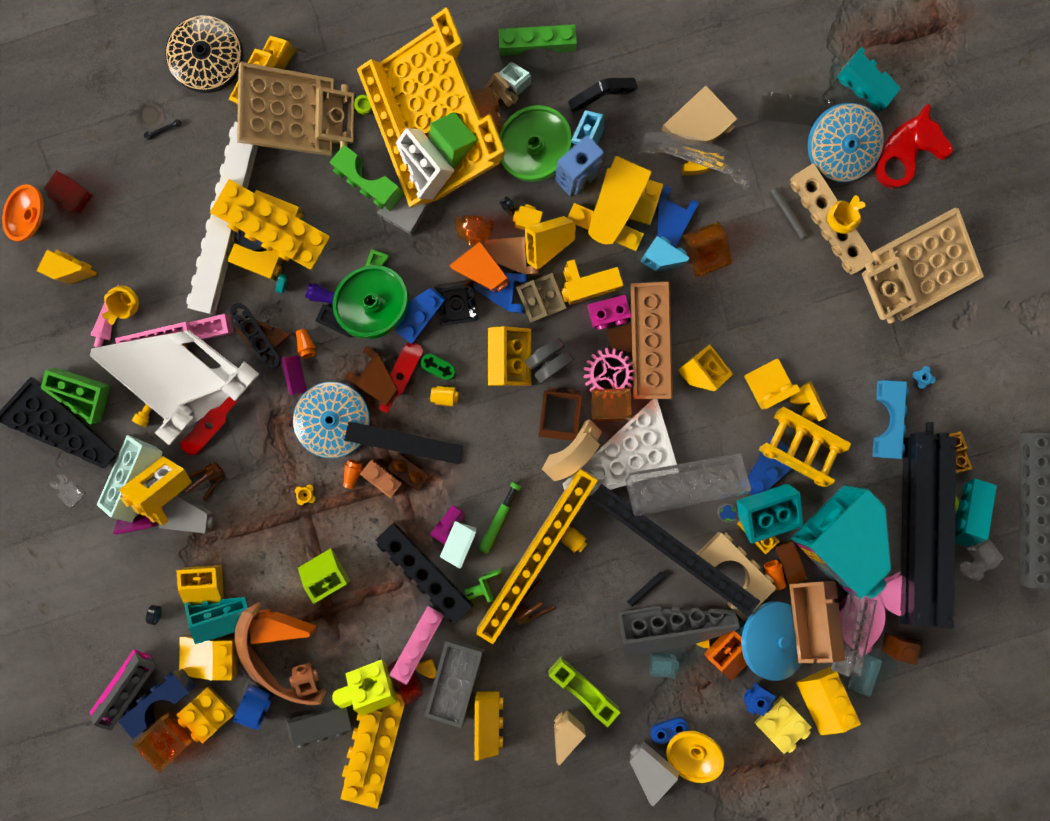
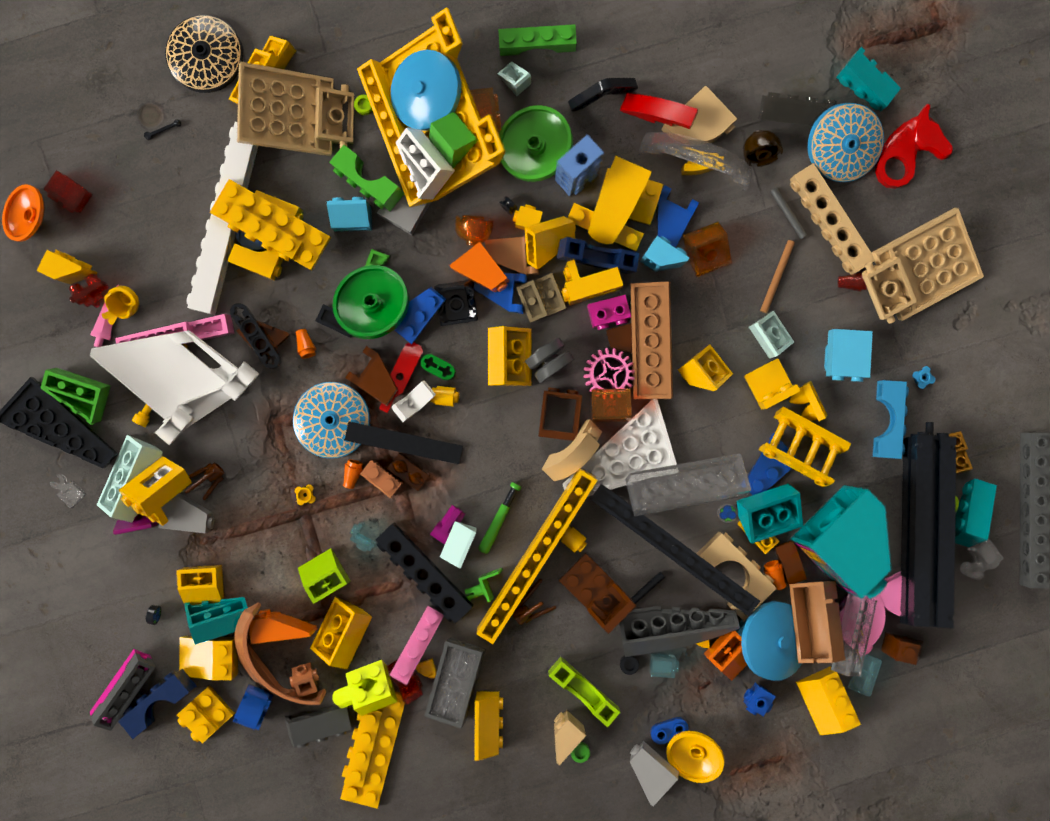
clear orange brick [132,712,193,774] -> none
red piece [180,396,238,455] -> none
teal tile [275,274,288,294] -> none
magenta slope [281,356,307,396] -> none
dark purple cone [305,283,335,304] -> none
tan plate [485,72,519,107] -> none
medium azure slope [571,110,604,144] -> none
light yellow plate [754,696,812,754] -> none
yellow hat [827,195,865,234] -> none
none -> clear red hips [69,274,109,308]
none -> yellow slope [310,597,372,669]
none -> medium azure slope [327,197,372,231]
none -> clear light blue bracket [349,521,376,552]
none -> dark azure dish [391,50,462,131]
none -> white bracket [391,380,436,422]
none -> dark blue arch [557,237,640,274]
none -> reddish brown bracket [559,553,636,634]
none -> bright green tile [571,742,590,763]
none -> black tile [619,655,639,675]
none -> red slope [620,93,698,129]
none -> dark brown cylinder [743,130,783,167]
none -> light aqua slope [749,311,794,359]
none -> medium nougat bar [760,240,795,313]
none -> medium azure brick [824,329,873,382]
none -> clear red cone [838,273,866,292]

